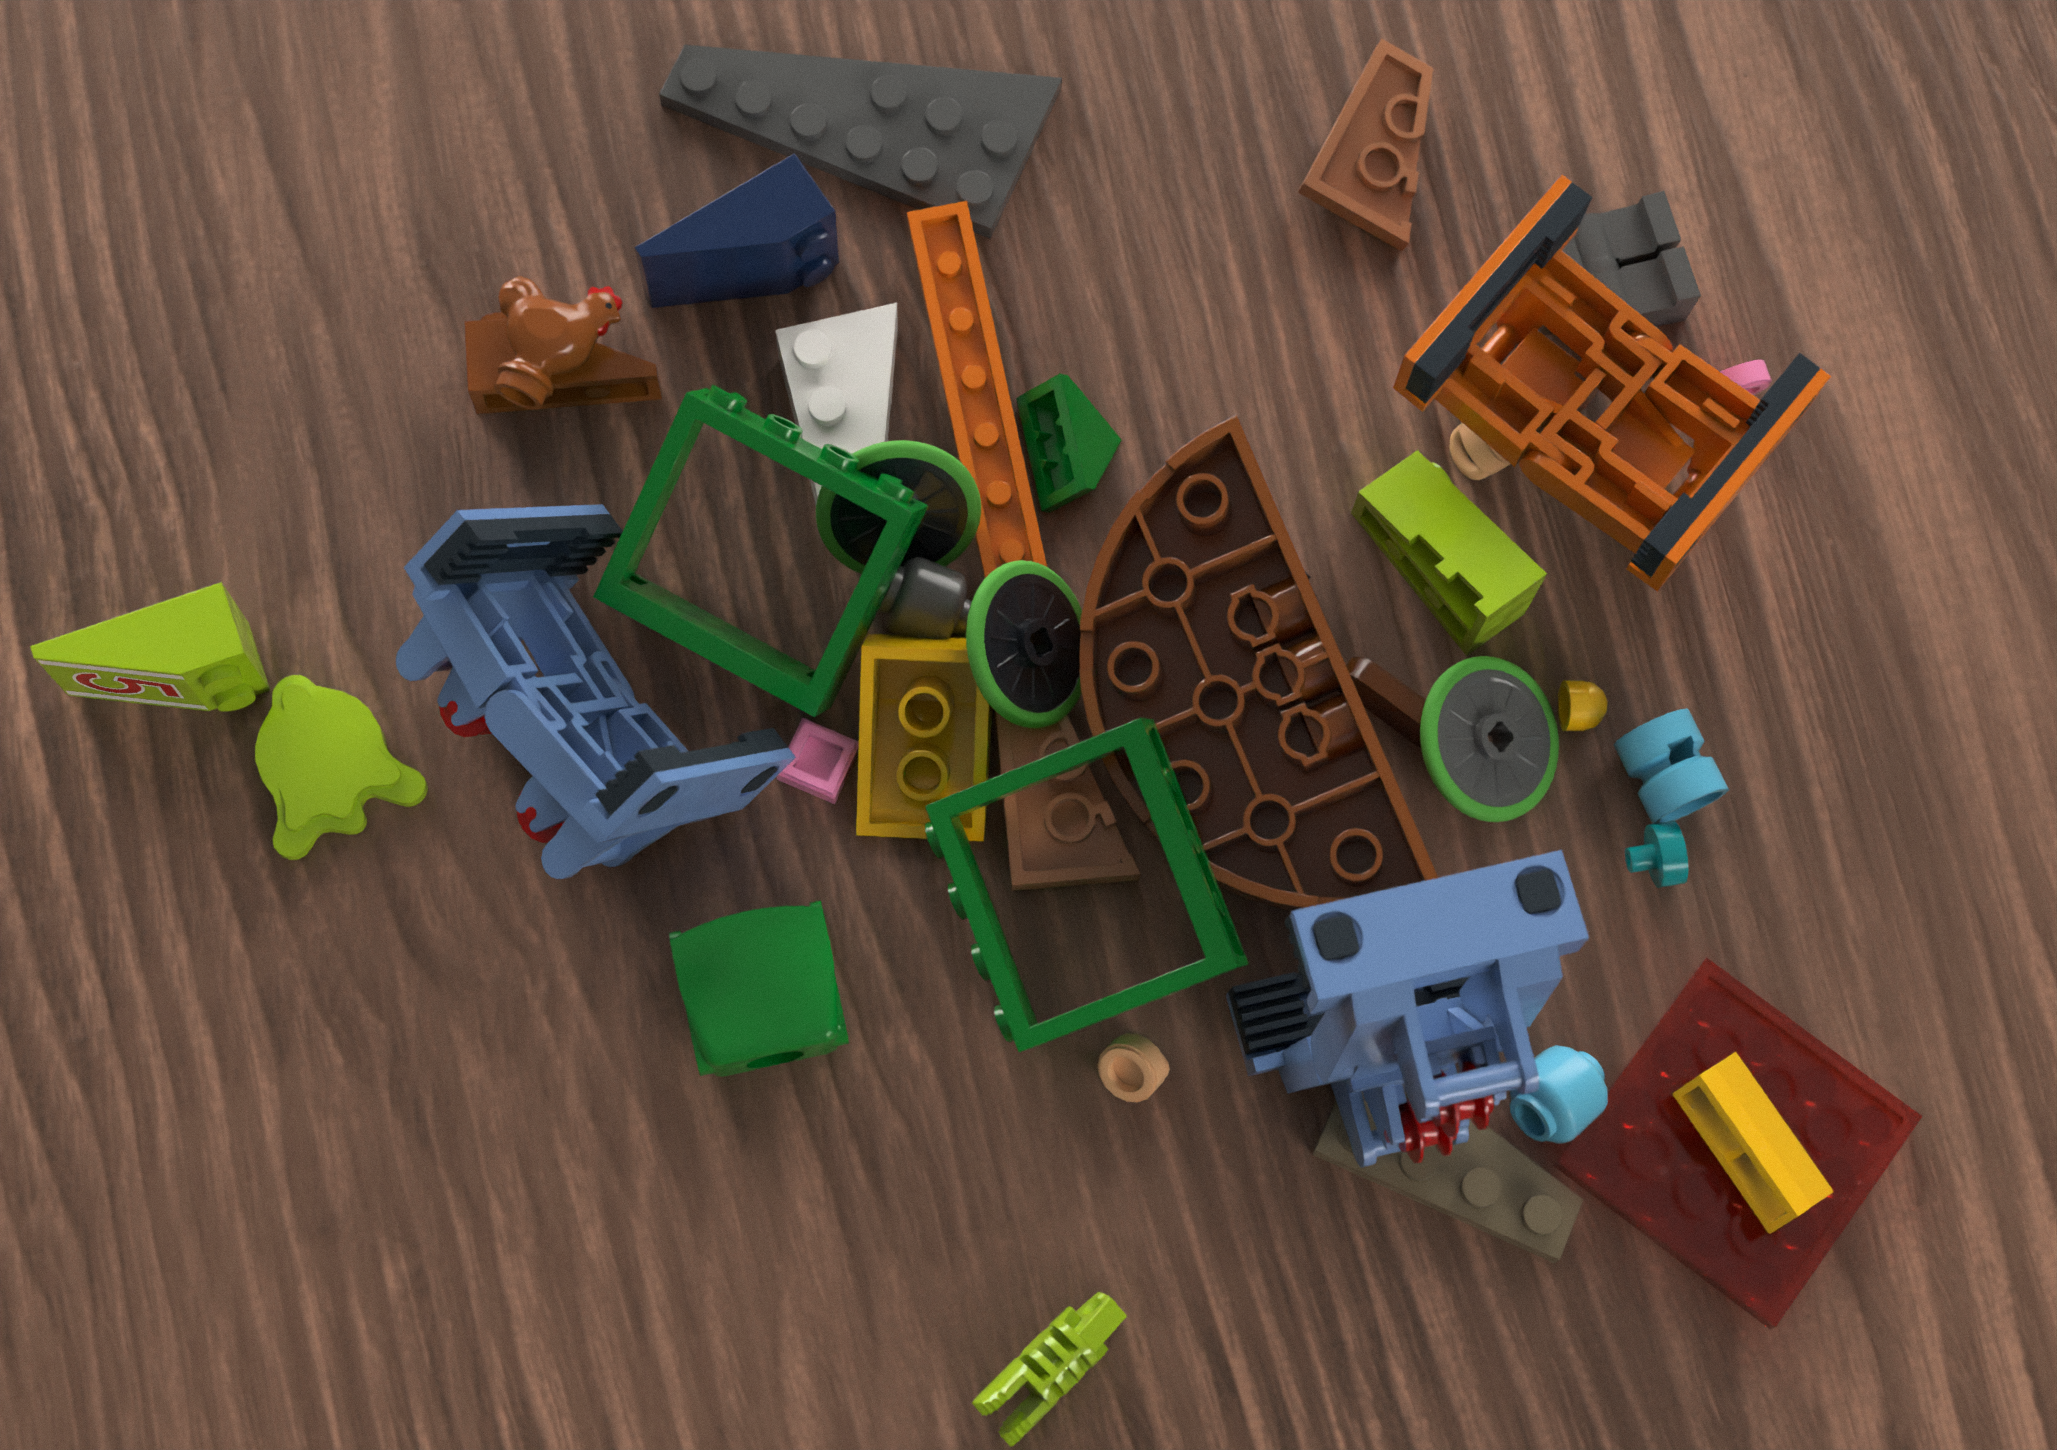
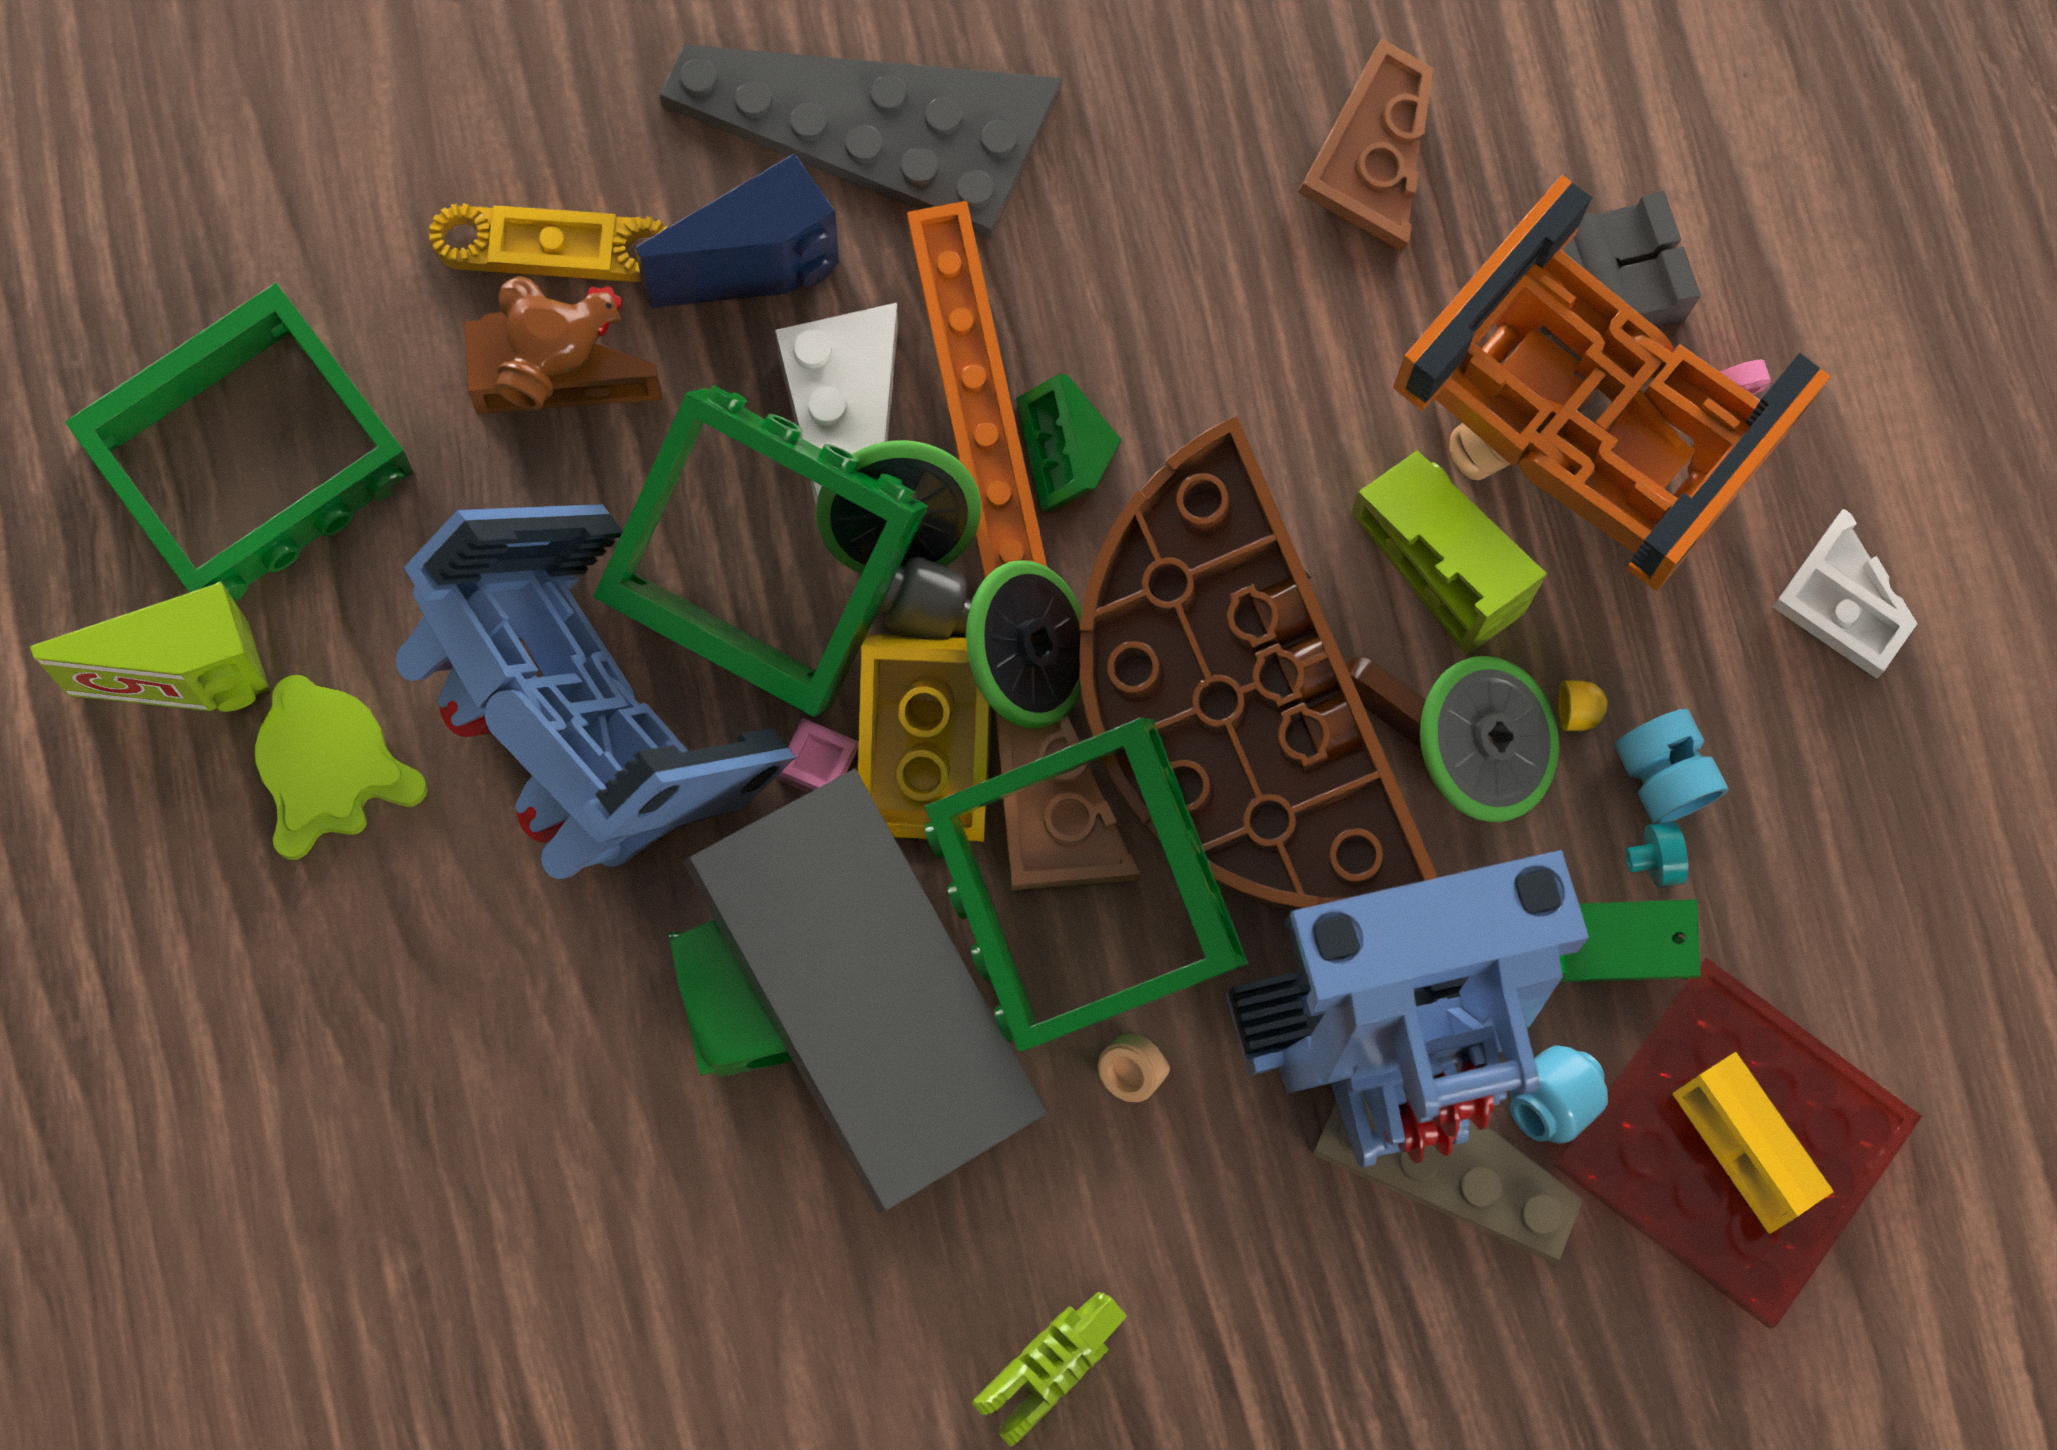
none -> green window [65,282,414,602]
none -> yellow plate [429,203,668,282]
none -> dark grey tile [683,769,1048,1213]
none -> green door [1559,899,1701,983]
none -> white wing [1772,509,1917,679]

